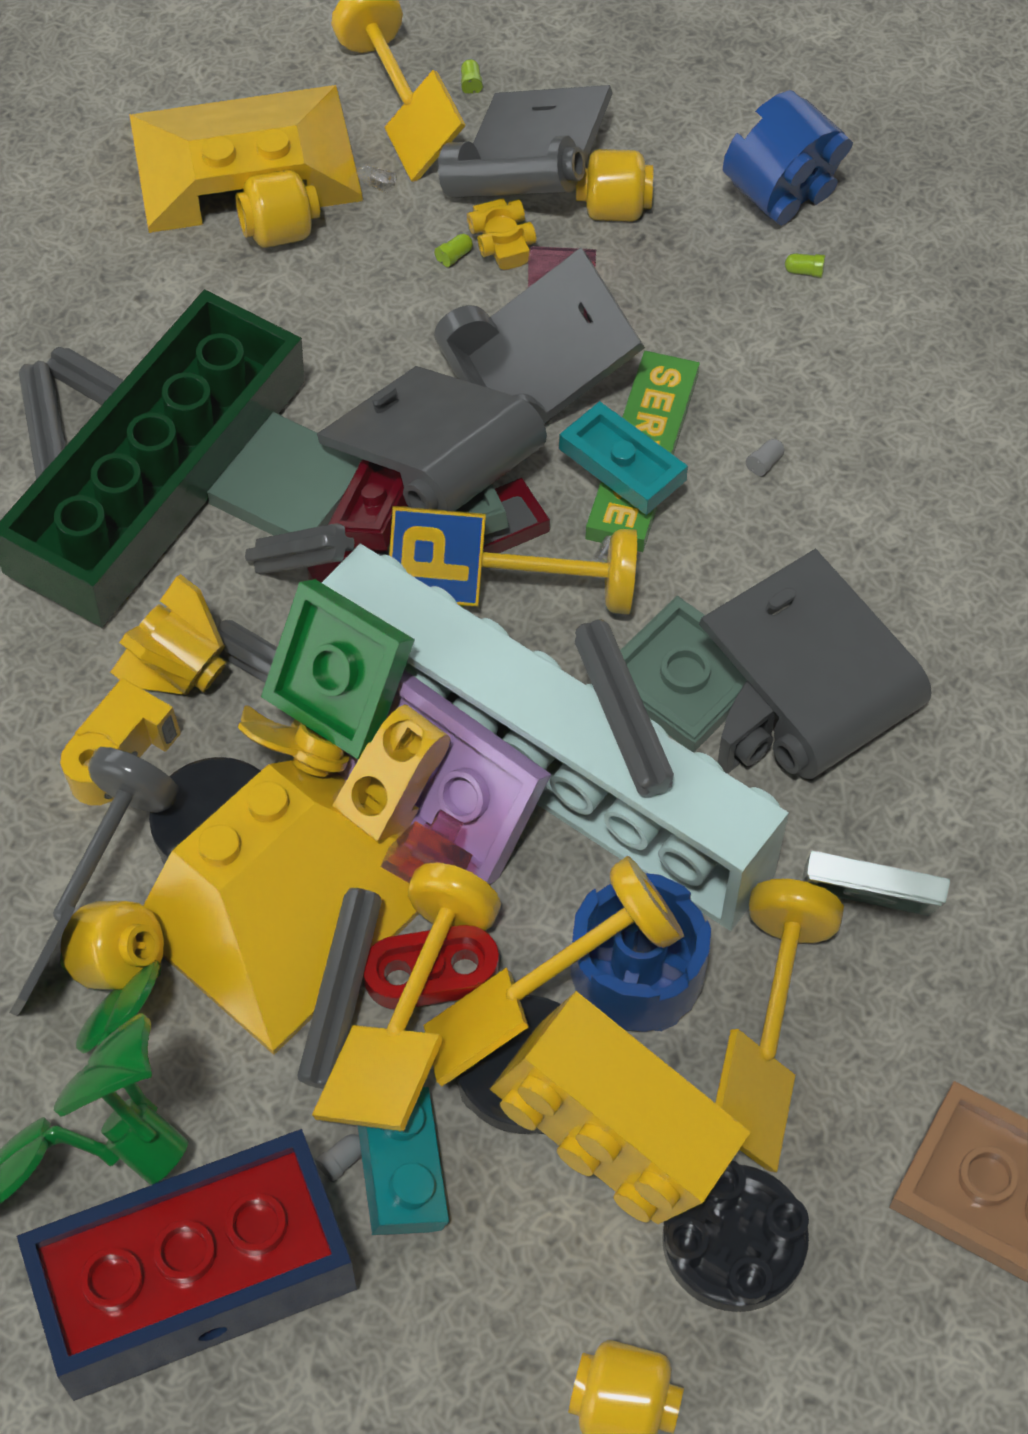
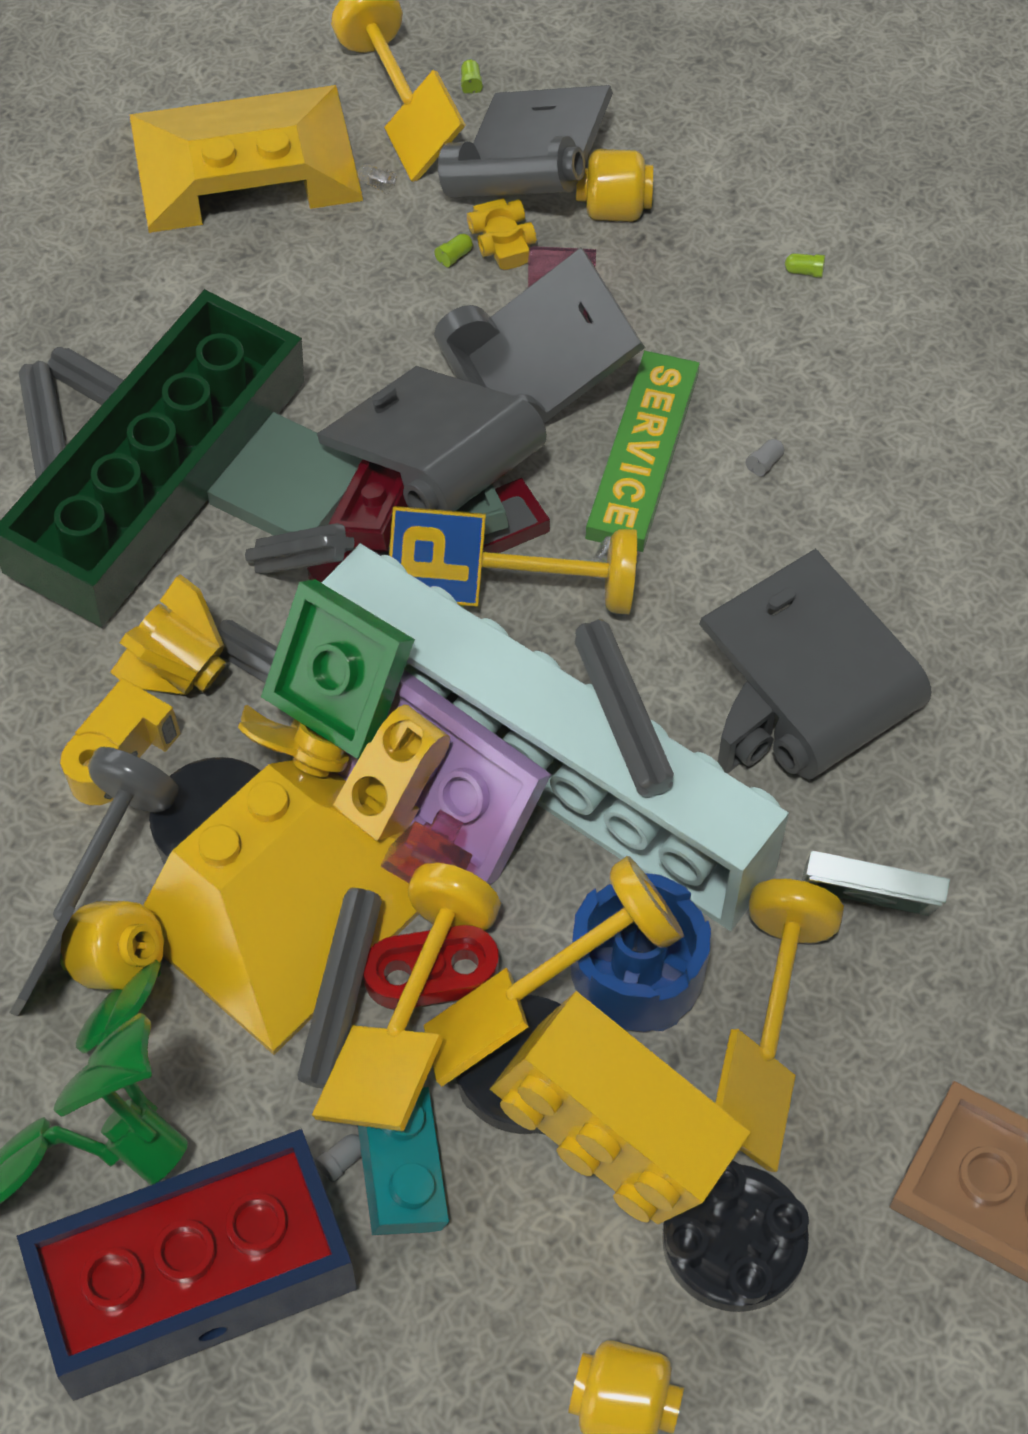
yellow head [236,170,320,248] -> none
teal plate [559,401,688,515] -> none
sand green tile [620,596,747,753] -> none
blue brick [722,90,853,226] -> none

